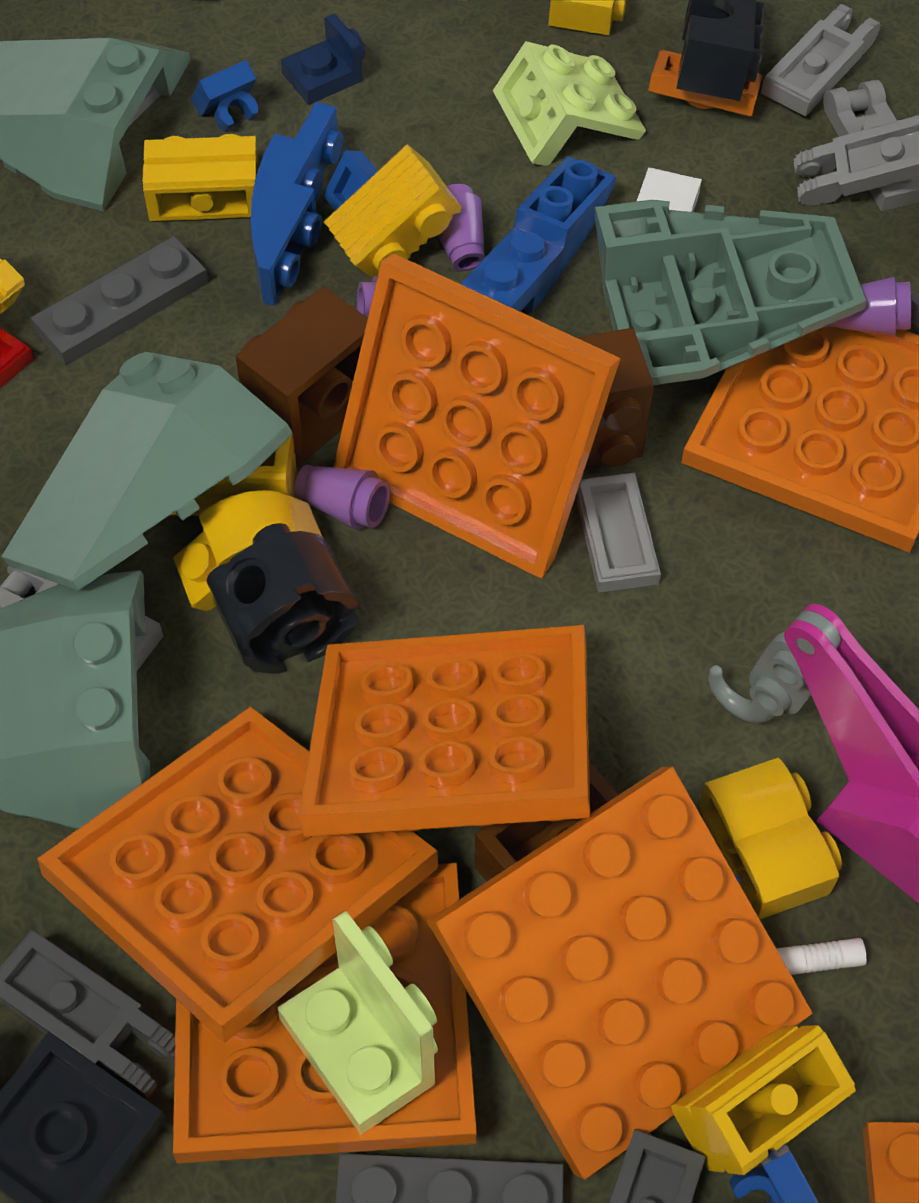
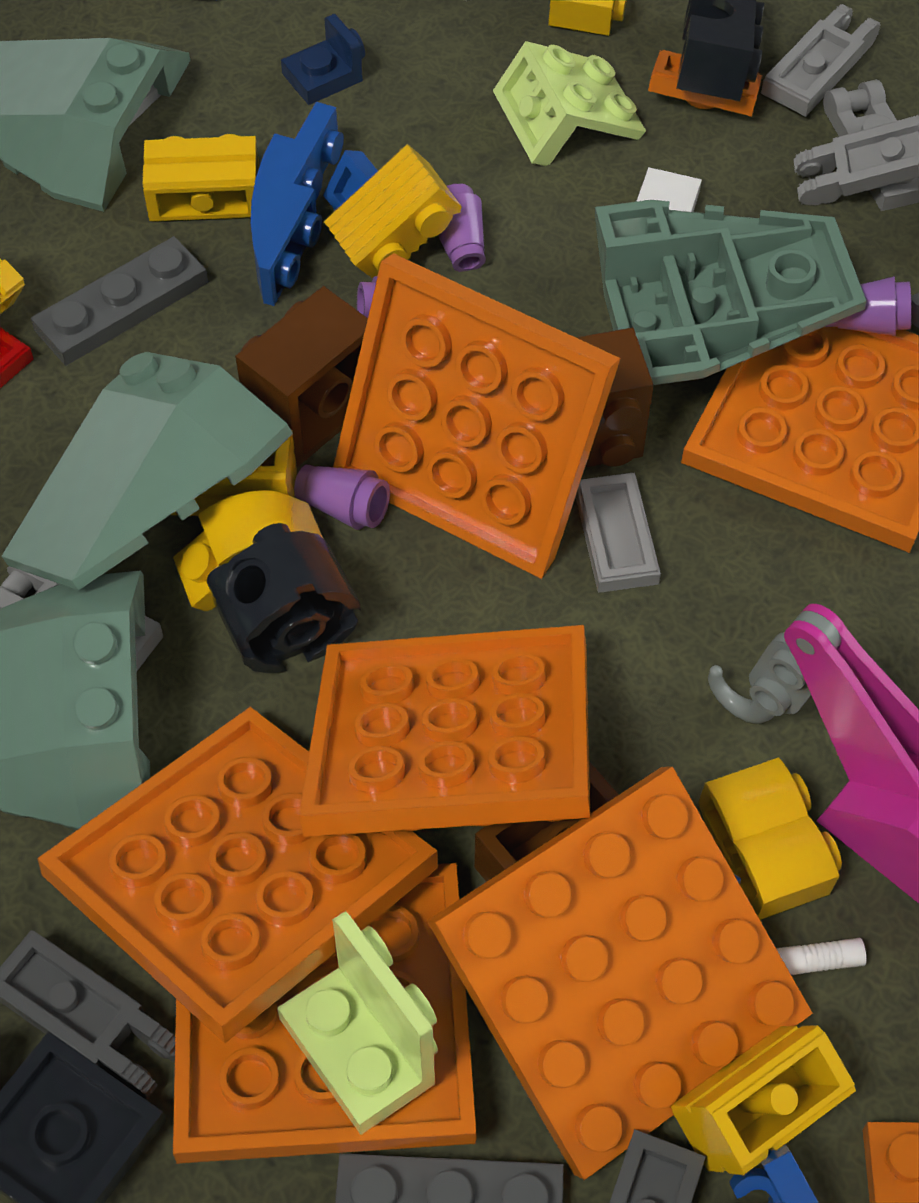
blue tile [191,60,258,132] -> none
blue slope [461,156,616,313] -> none

